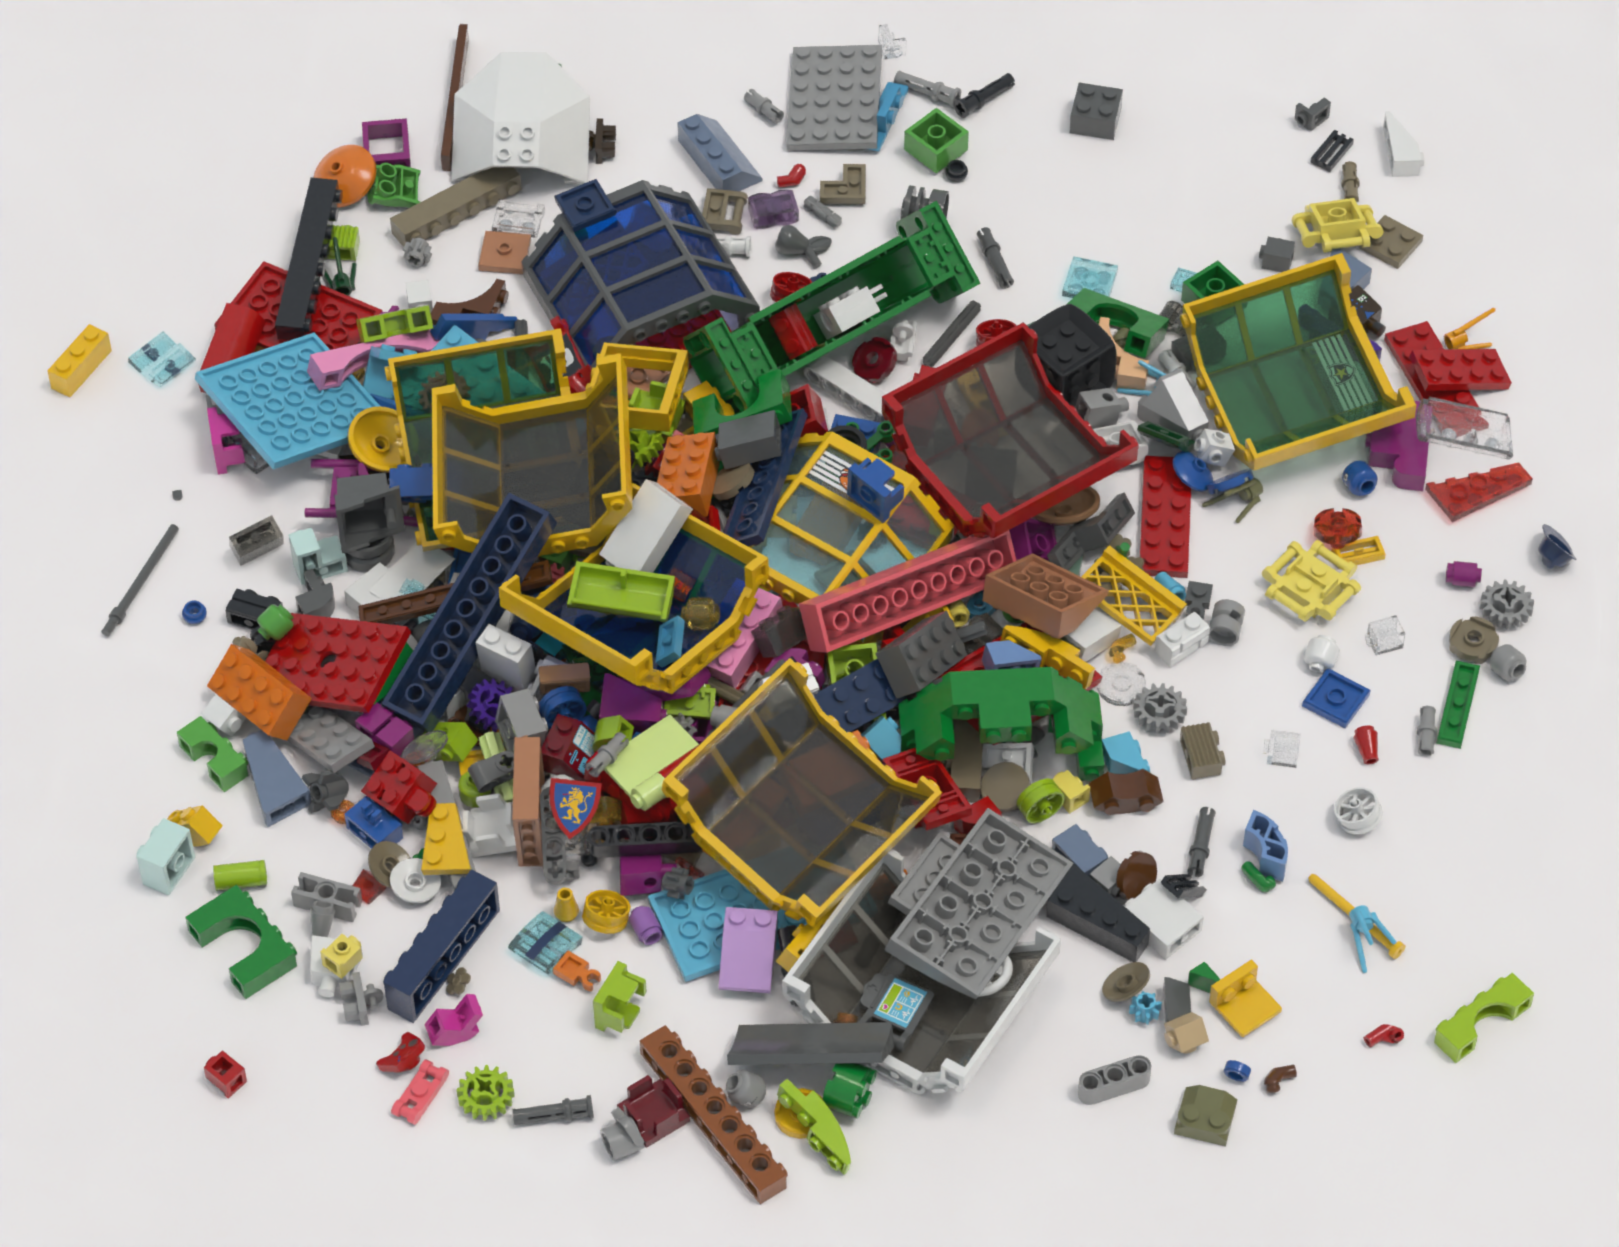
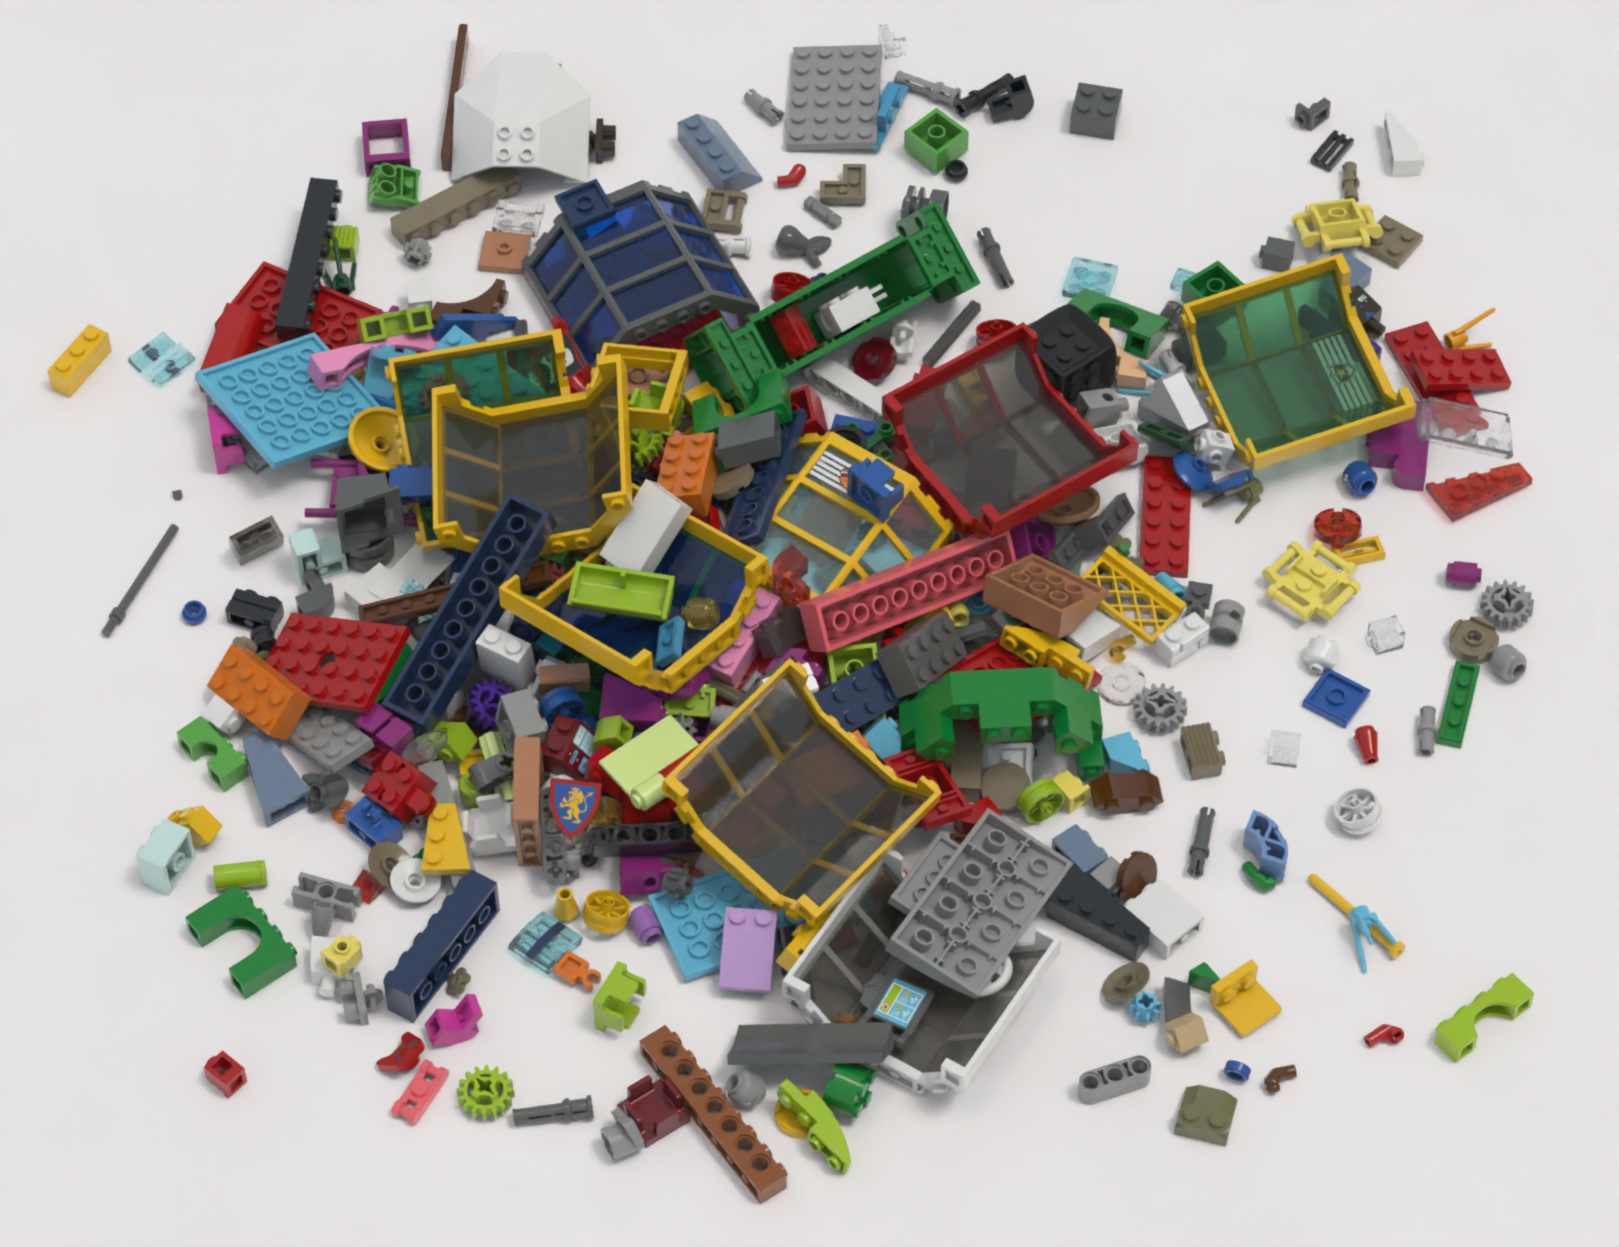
bright green head [257,604,294,641] -> none
orange dish [313,145,376,207] -> none
dark grey hand [586,699,601,721] -> none
light grey pin [586,732,629,777] -> none
clear red tile [669,567,696,602] -> none
clear purple brick [748,189,799,229] -> none
medium blue slope [982,640,1042,670] -> none
olive arm [1113,328,1129,348] -> none
black tile [1161,874,1207,898] -> none
dark blue piece [1538,524,1577,569] -> none
none -> clear red brick [772,544,810,603]
none -> black brick [987,75,1034,122]

